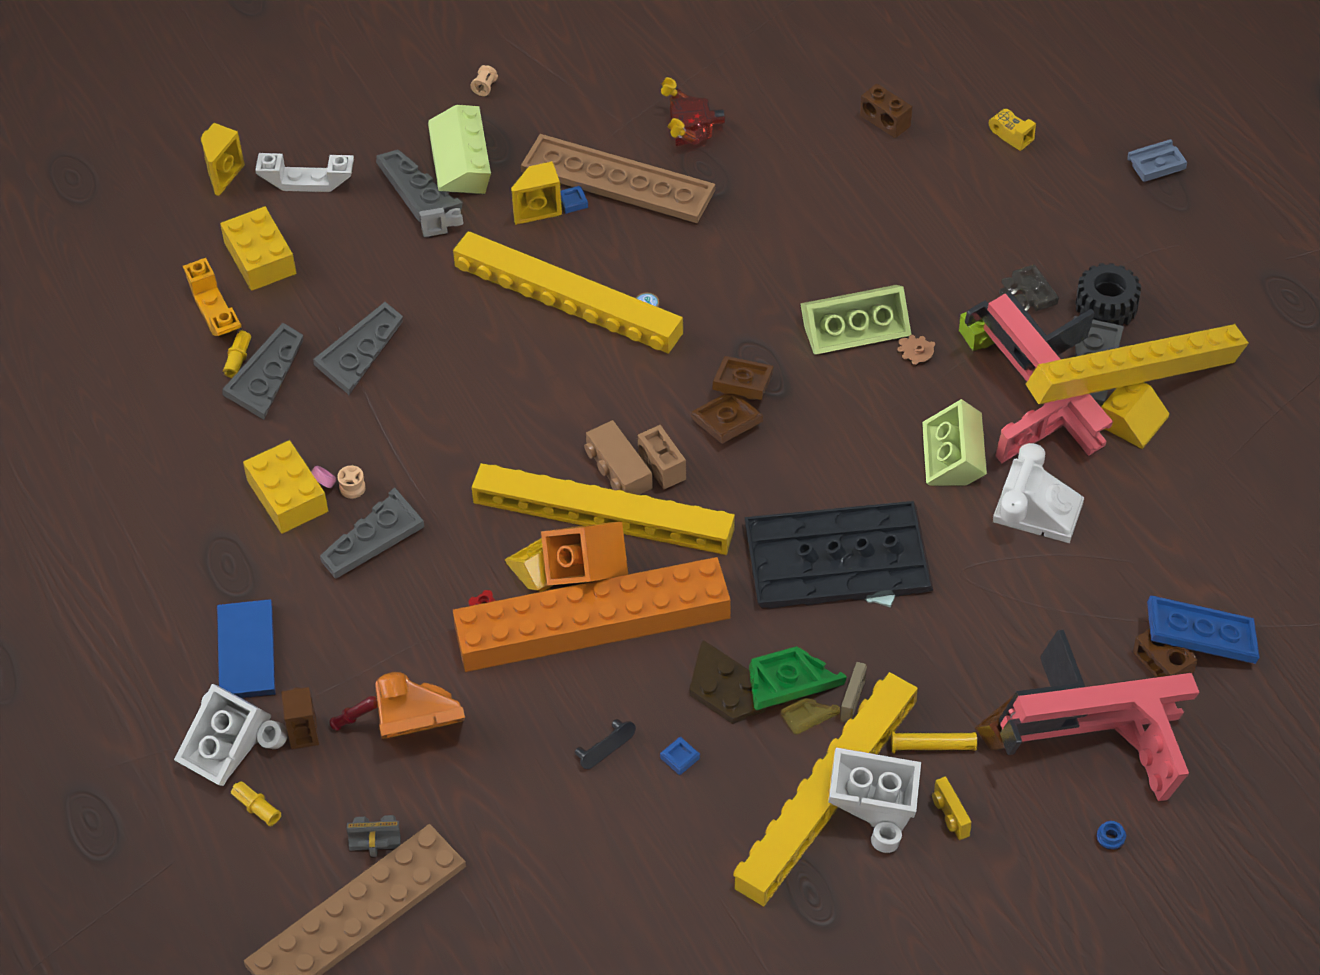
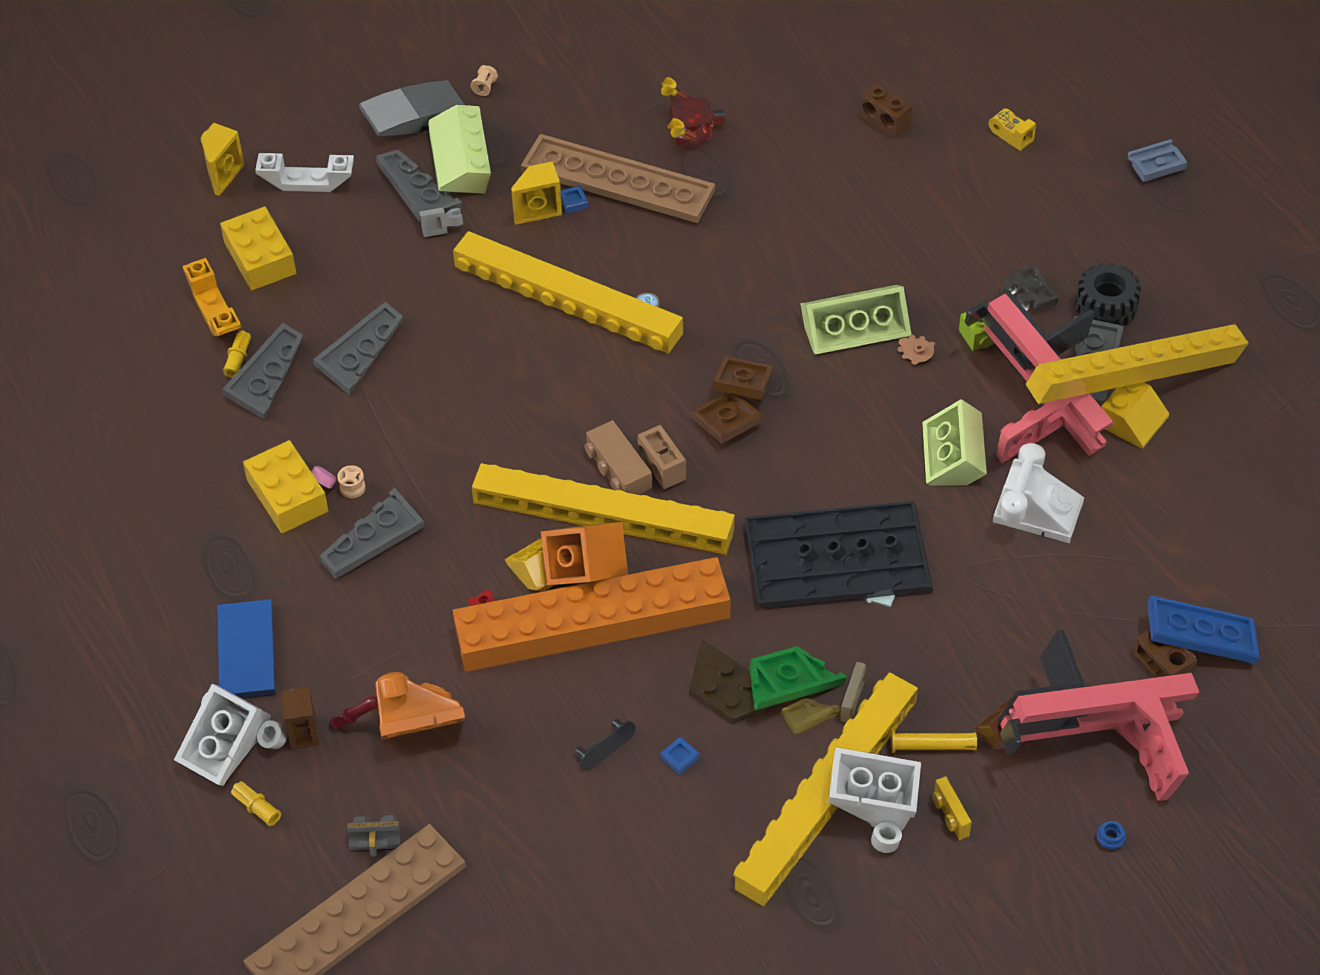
none -> slope [359,80,464,136]

